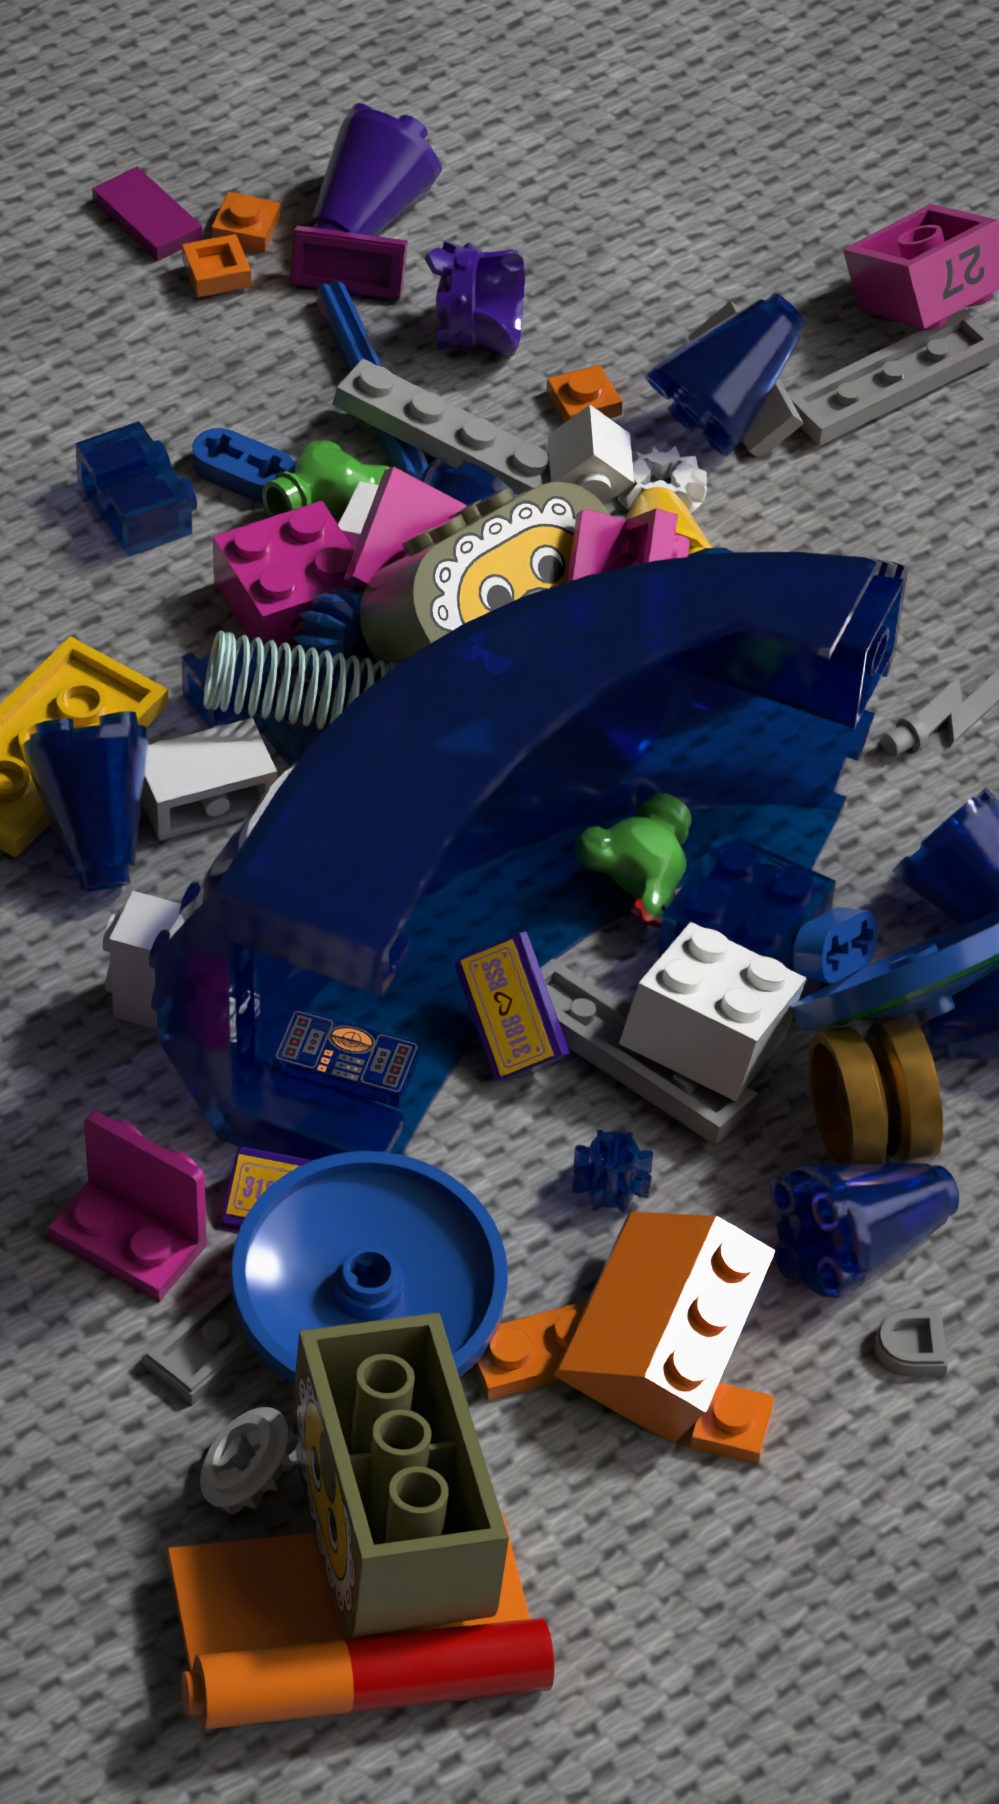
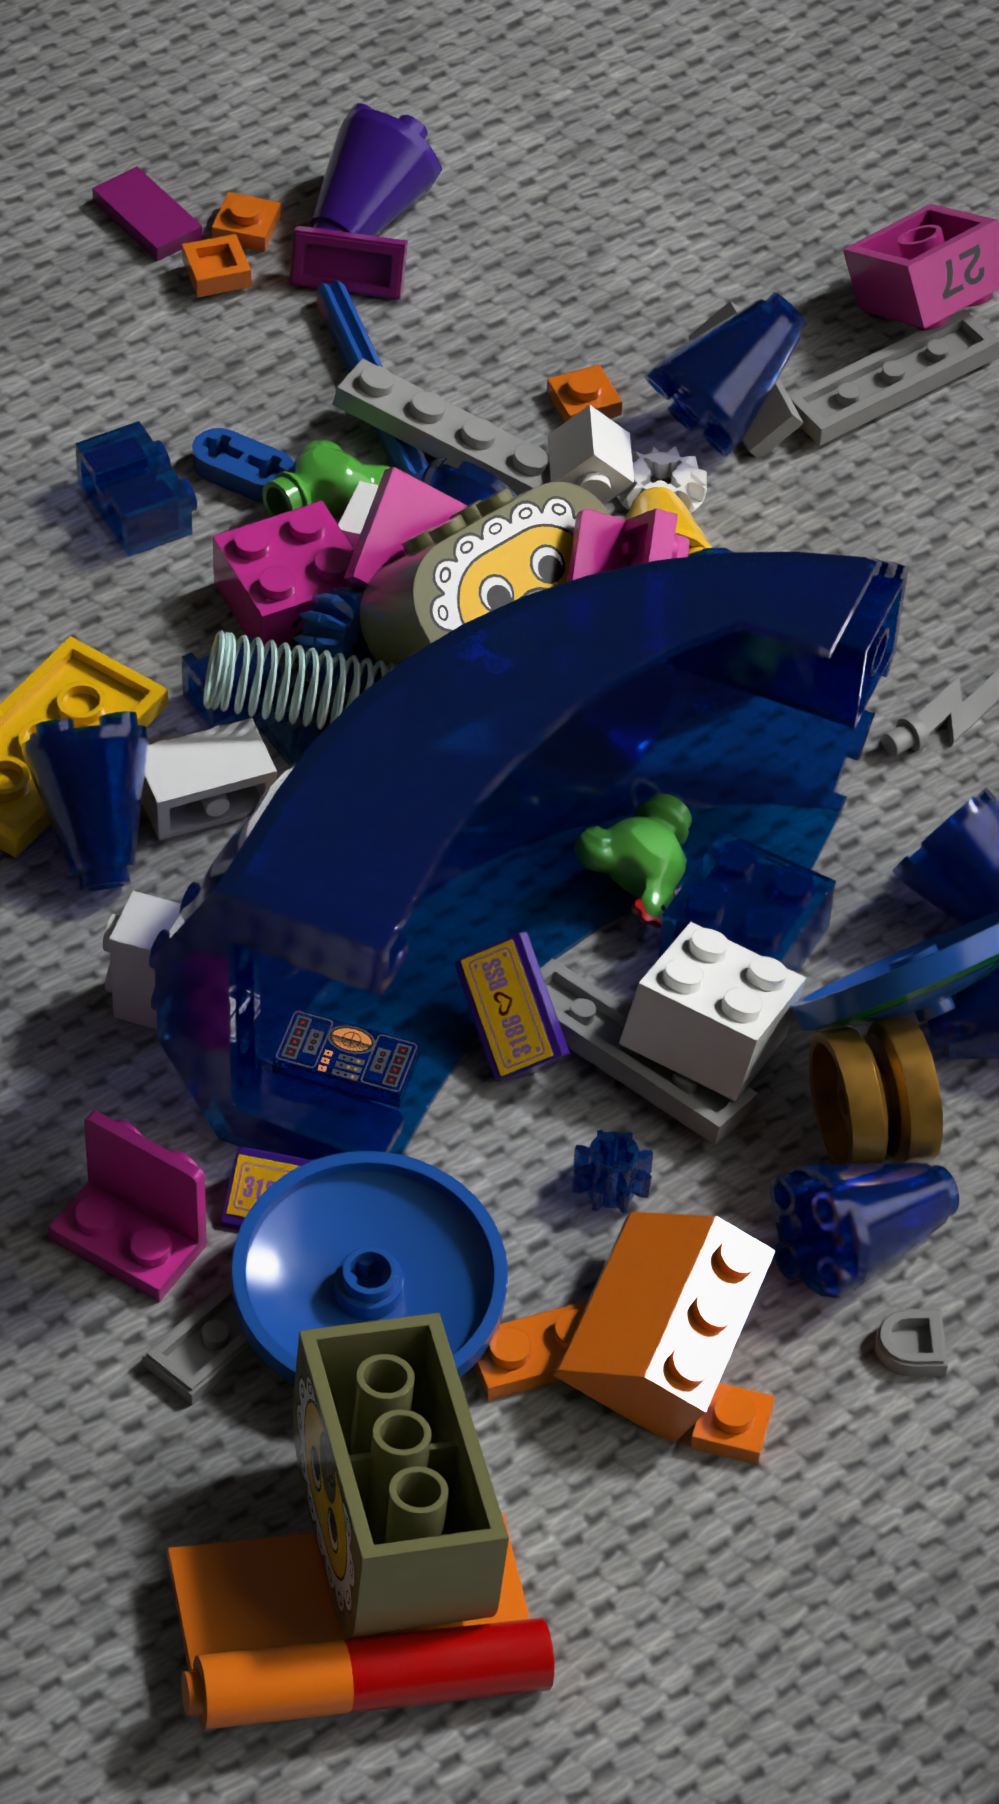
white gear [200,1407,299,1515] -> none
dark purple hair [424,240,525,357] -> none
blue beam [793,907,878,983] -> none

